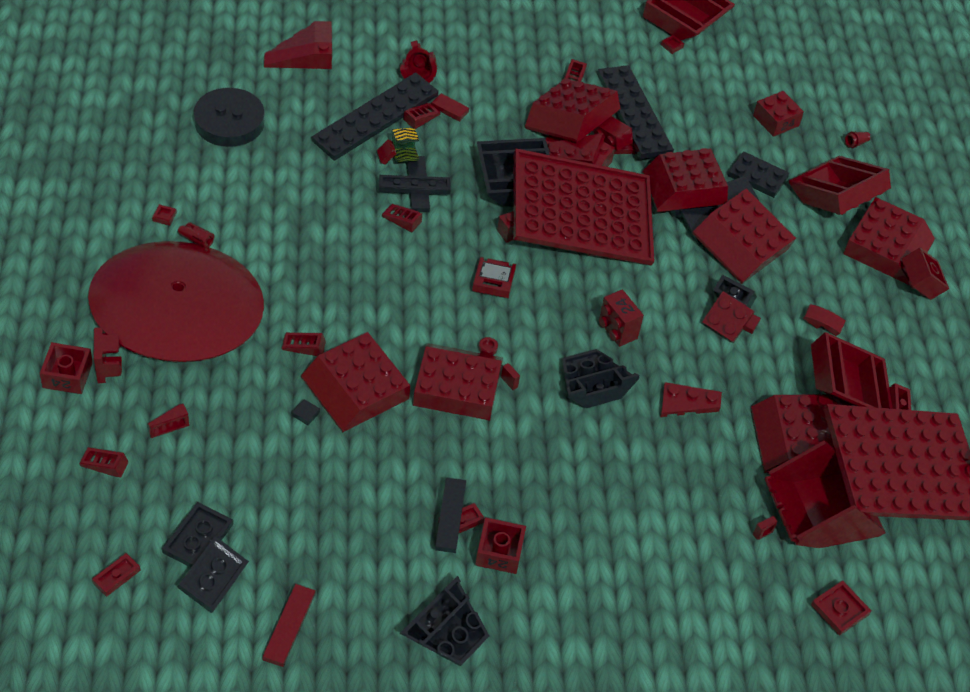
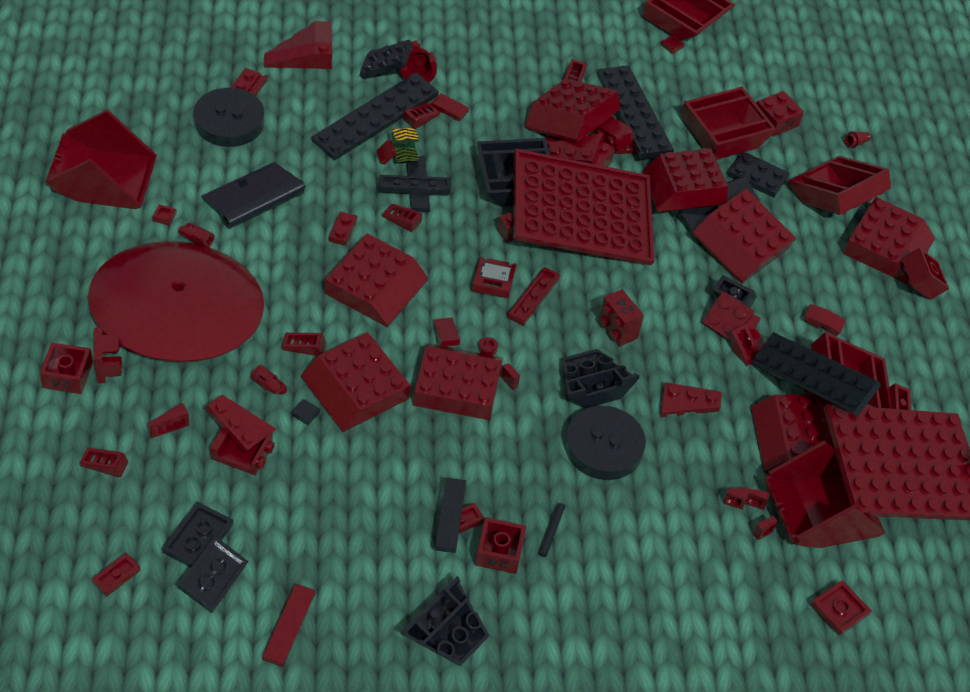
none -> dark red windscreen [45,109,157,209]
none -> black door [201,162,305,229]
none -> dark red wing [205,395,276,454]
none -> dark red panel [210,428,275,476]
none -> dark red plate [230,68,268,96]
none -> dark red hinge [251,365,288,395]
none -> dark red slope [325,233,428,328]
none -> dark red plate [329,211,358,246]
none -> black plate [360,39,413,79]
none -> dark red tile [434,317,460,347]
none -> dark red tile [507,267,560,326]
none -> black bar [539,503,565,557]
none -> black brick [565,406,646,480]
none -> dark red slope [681,87,776,160]
none -> dark red slope [723,488,770,510]
none -> dark red slope [730,322,764,366]
none -> black plate [751,332,881,417]

